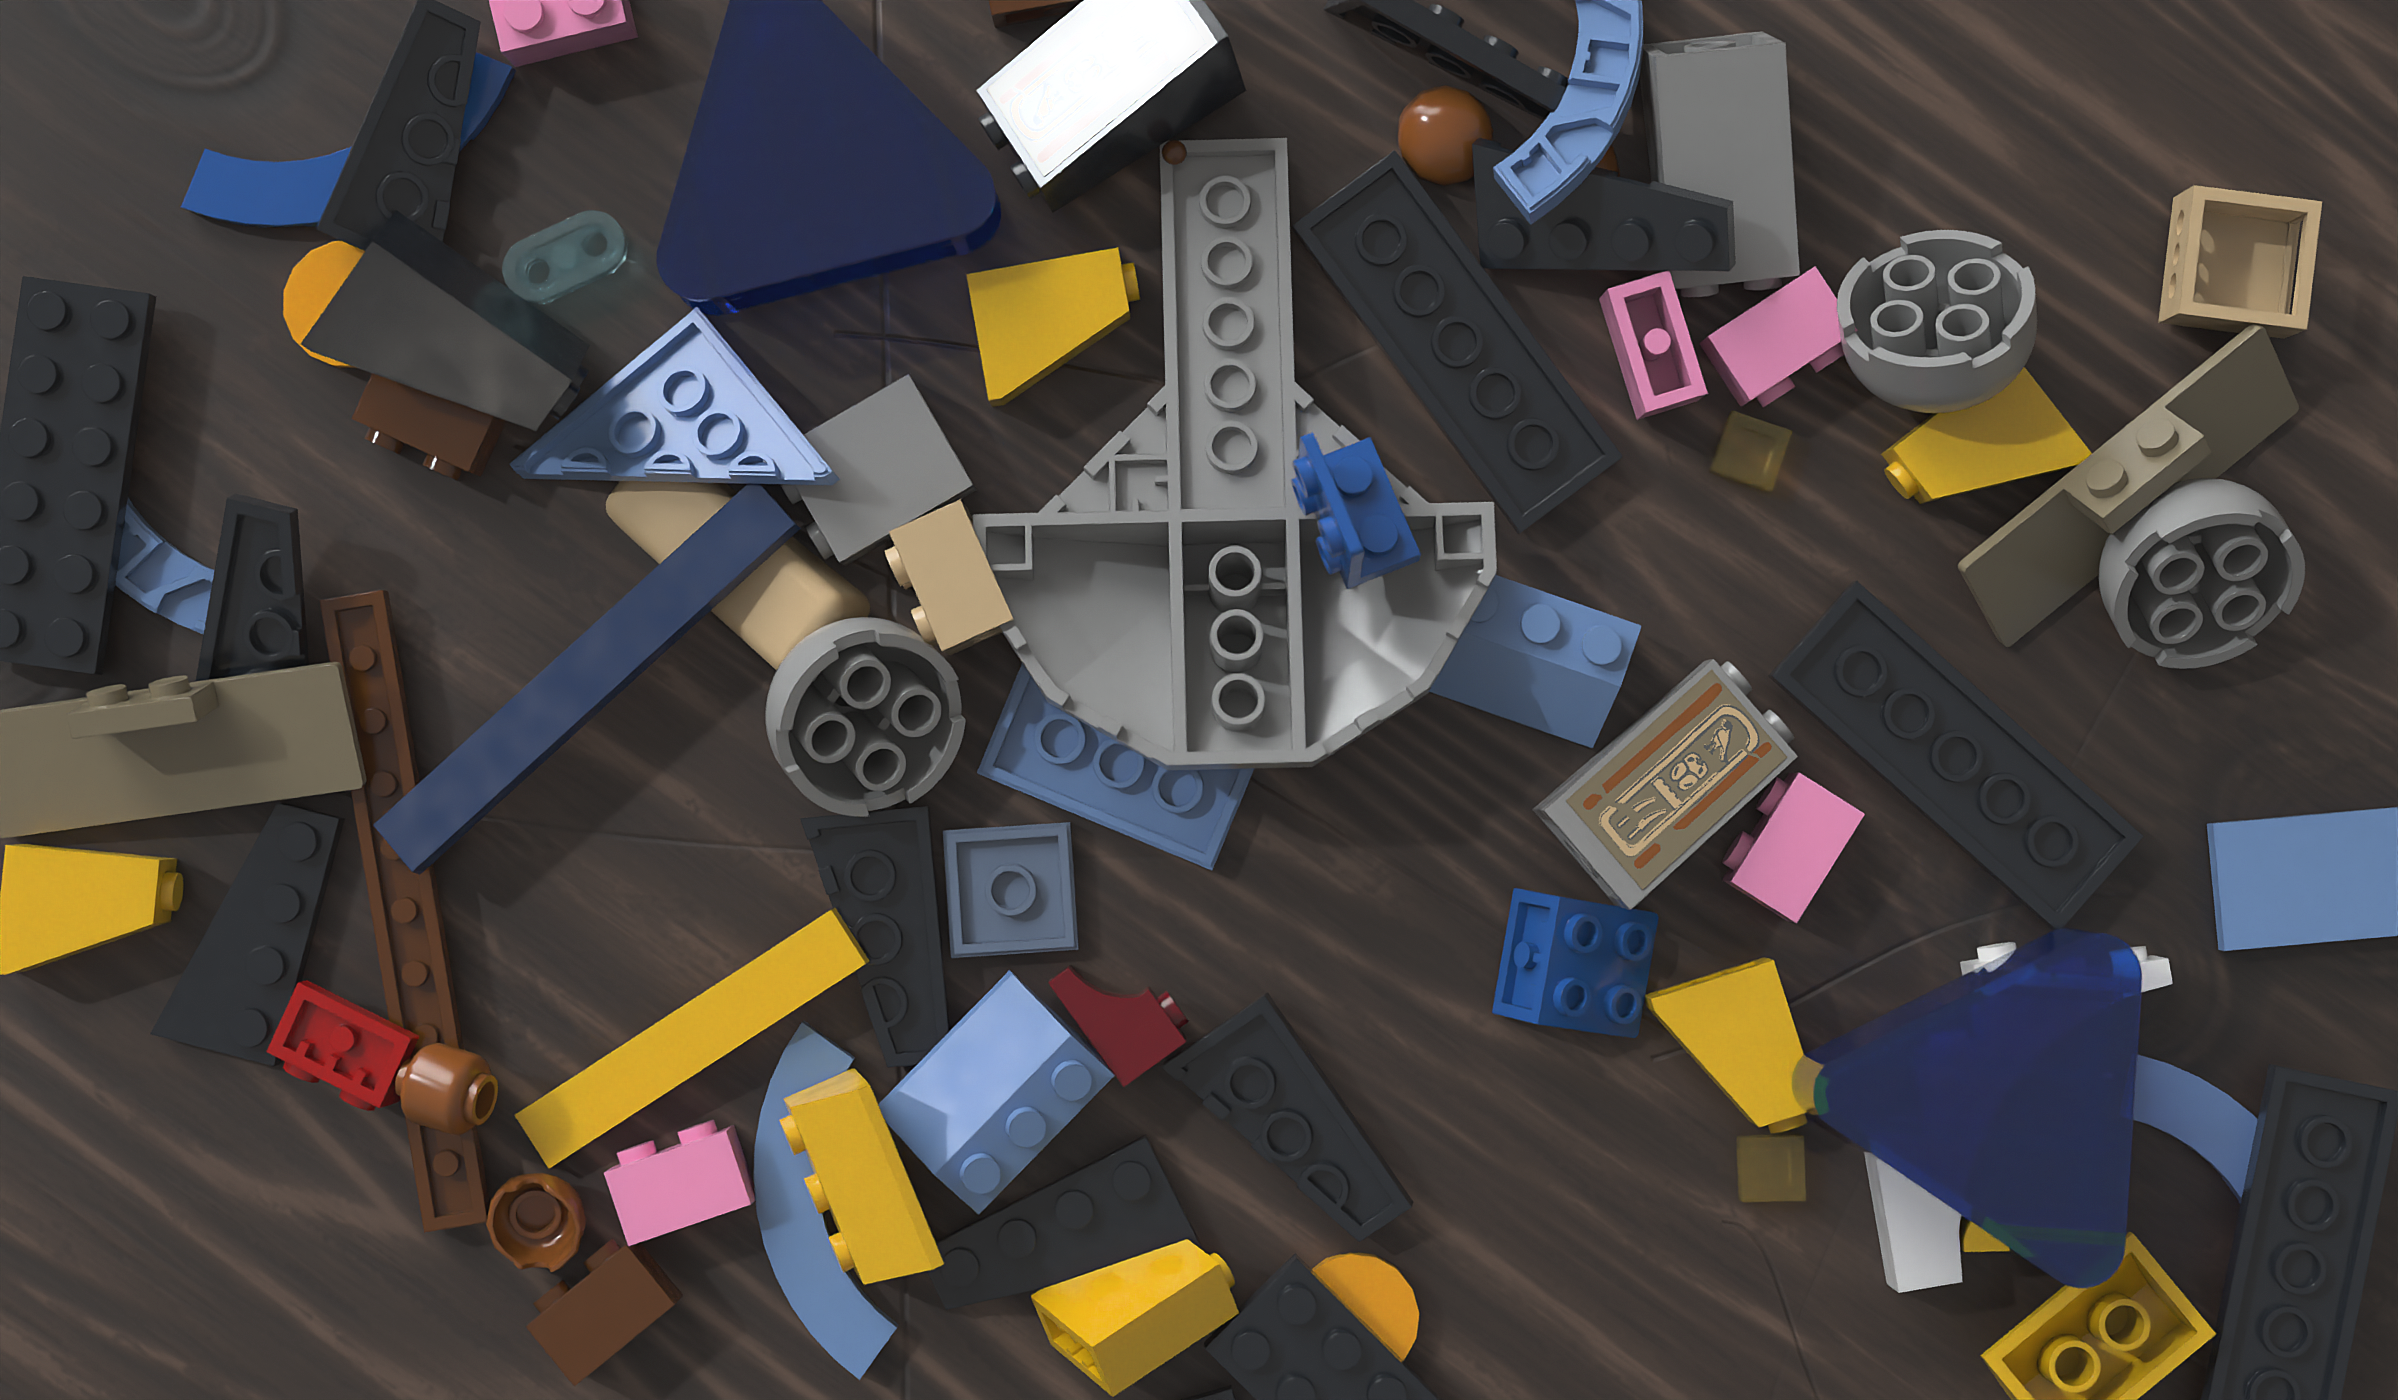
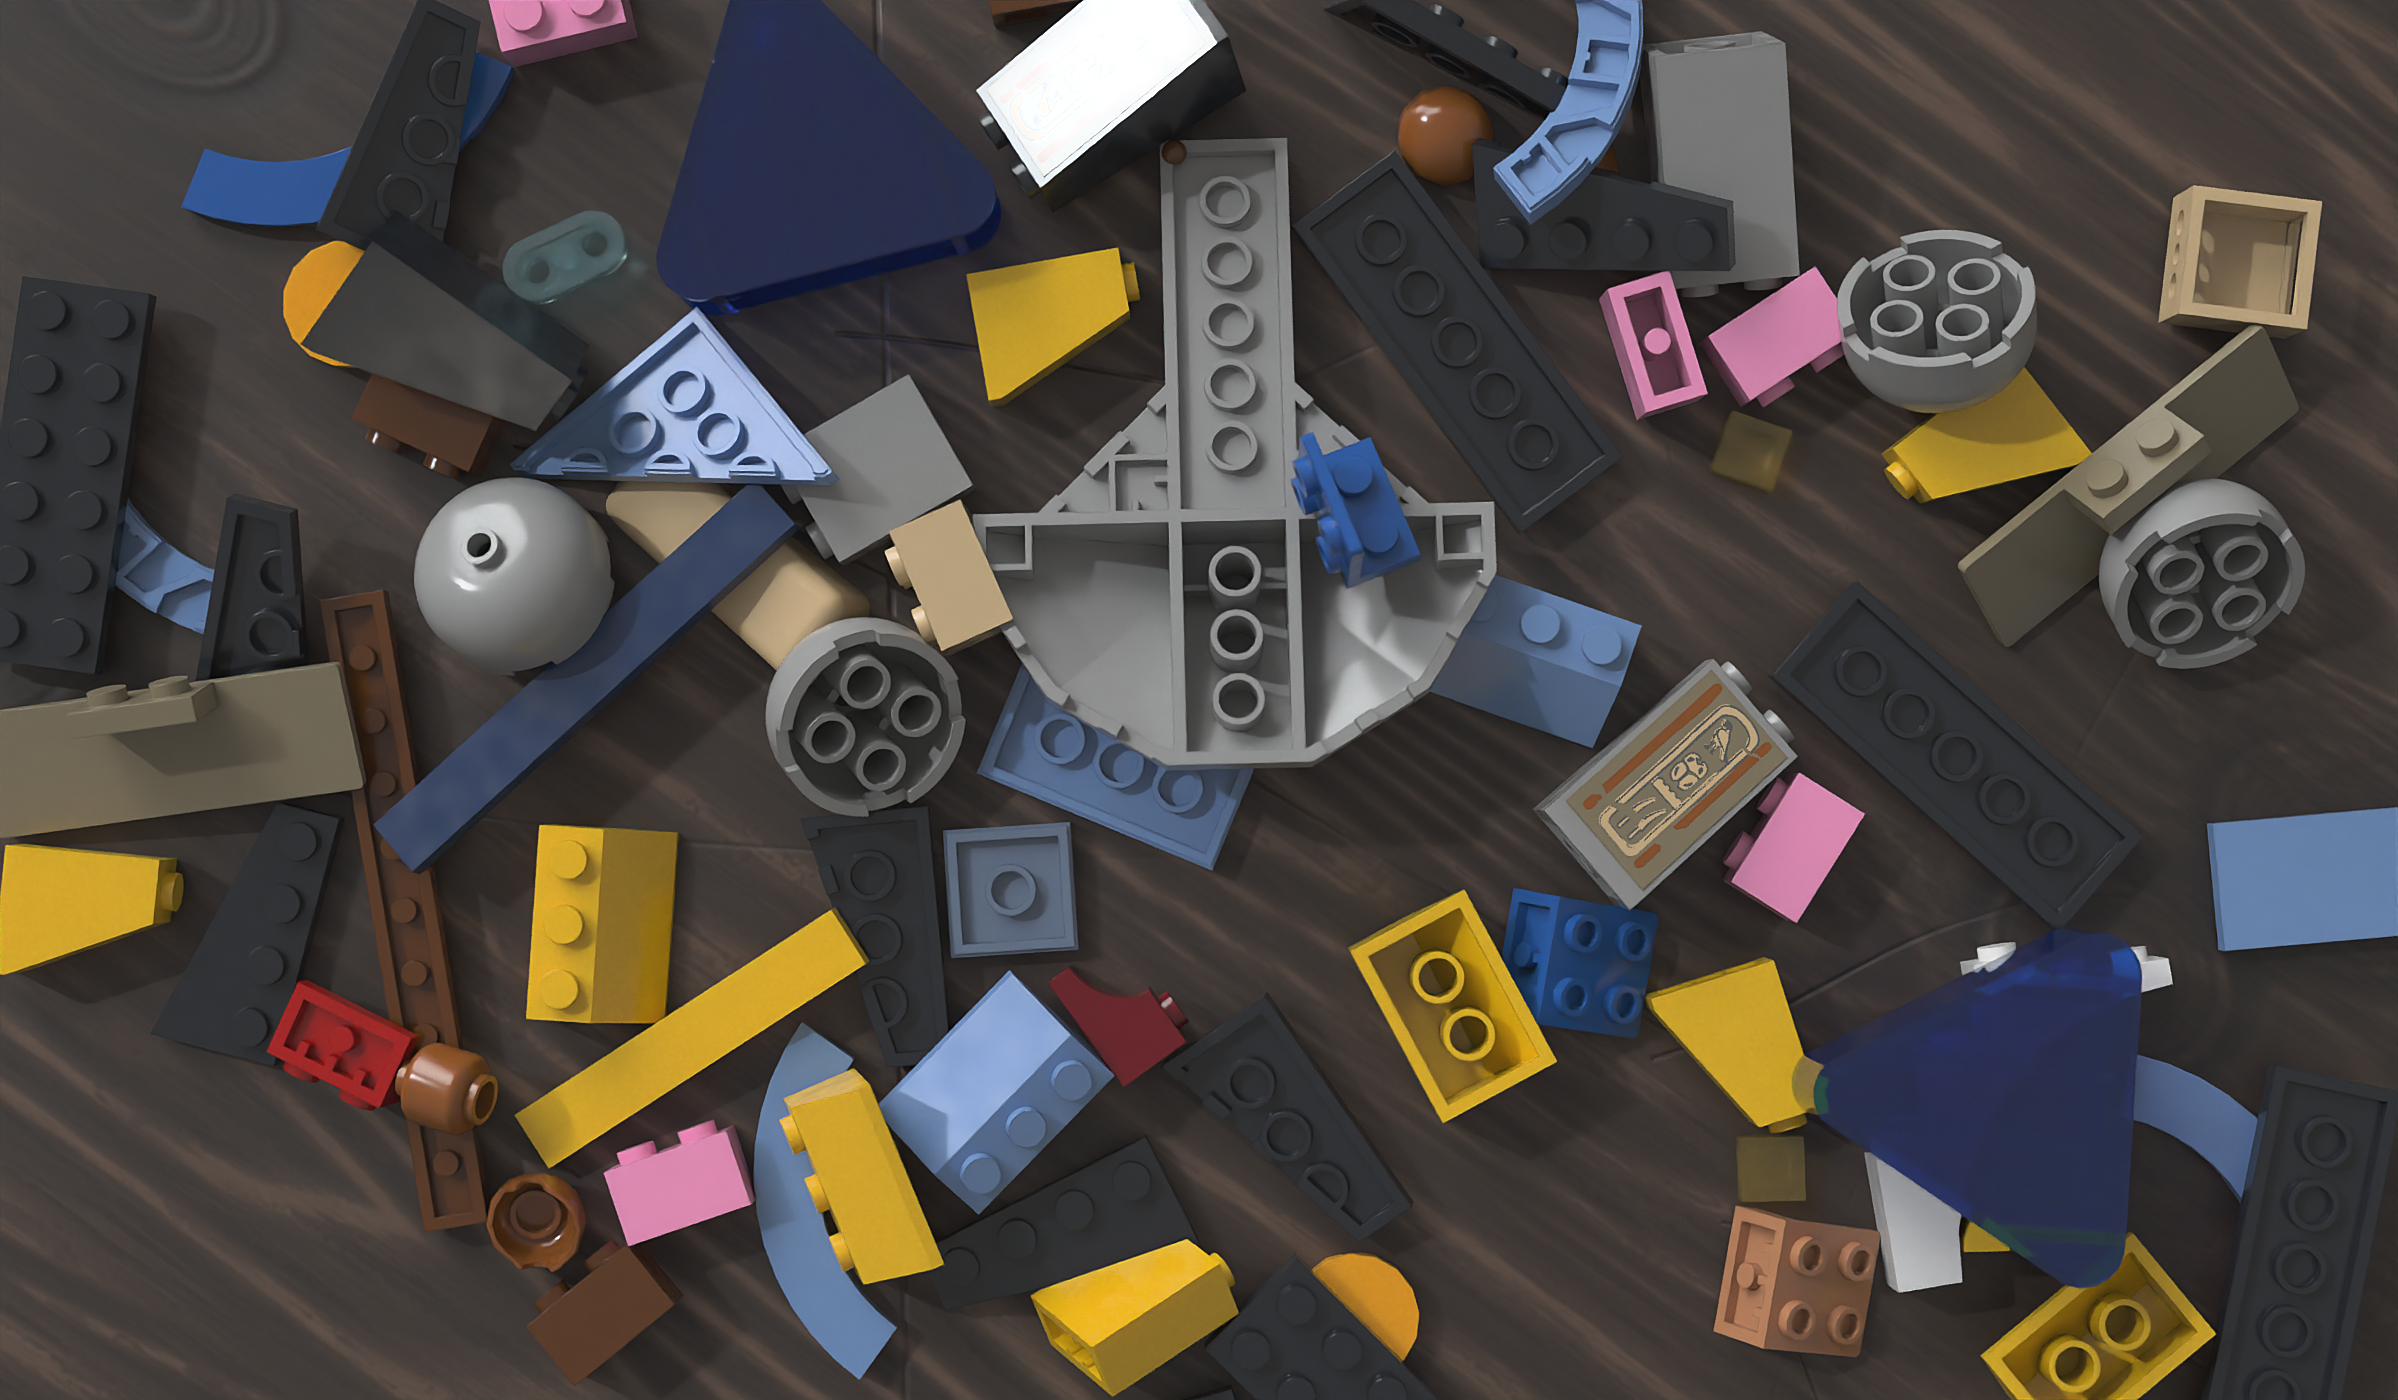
none -> light grey cylinder [414,477,615,676]
none -> yellow slope [526,824,679,1023]
none -> yellow slope [1348,890,1557,1123]
none -> nougat bracket [1713,1206,1880,1357]

